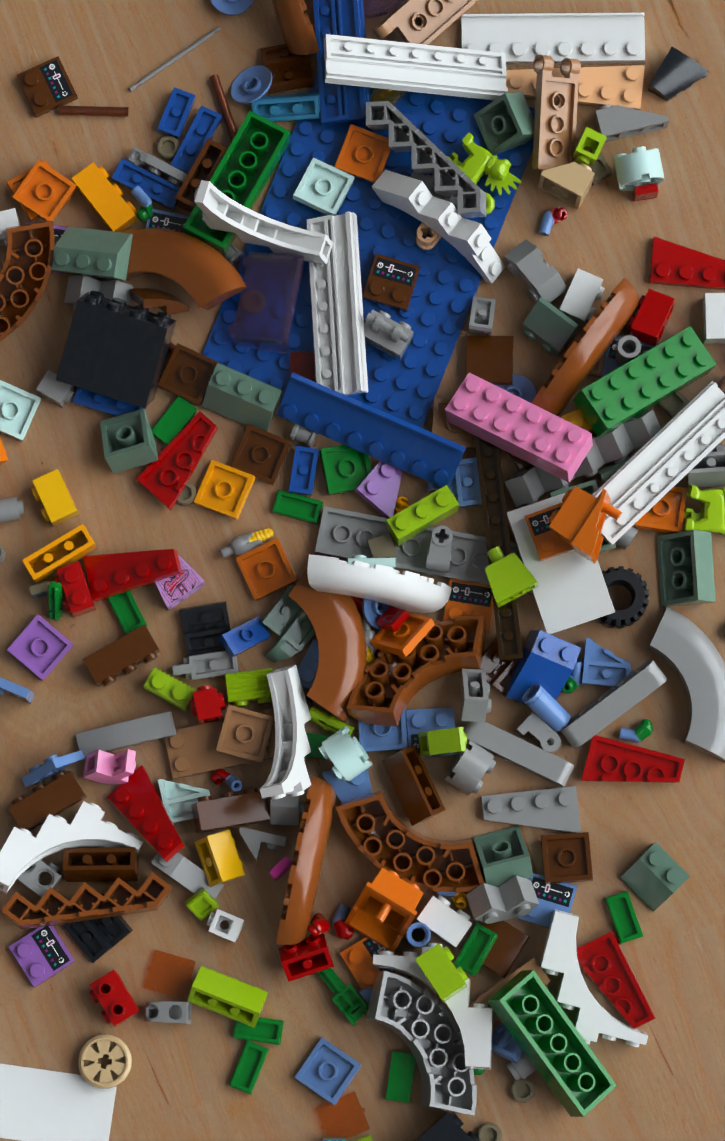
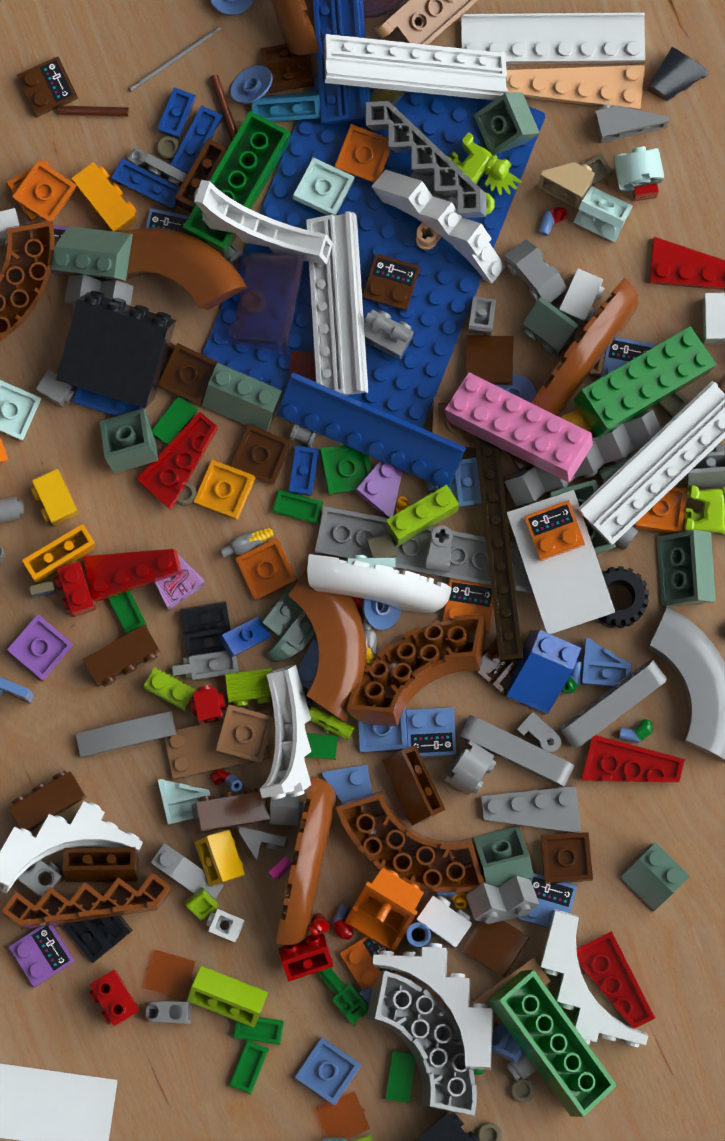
medium blue wing [22,750,85,787] -> none
green axle [48,581,62,621] -> none
tan wheel [78,1035,132,1089] -> none
bright pink brick [83,749,136,784] -> none
red wing [107,765,185,862] -> none
reddish brown slope [130,288,189,315] -> none
arm [131,186,153,222] -> none
light aqua brick [319,726,373,781] -> none
orange plate [370,612,435,657] -> none
red tile [376,606,409,632] -> none
lime brick [415,943,468,1003] -> none
lime slope [418,727,467,756] -> none
green tile [454,923,499,977] -> none
light grey brick [459,668,491,722] -> none
lime torso [485,546,538,608] -> none
medium blue pin [522,683,571,732] -> none
medium nougat hinge [532,55,581,170] -> none
orange piece [549,486,622,564] -> none
lime brick [572,127,607,166] -> none
green tile [605,891,643,944] -> none
light grey brick [615,335,641,365] -> none
red brick [628,289,675,347] -> none
none -> light aqua bracket [573,186,633,242]

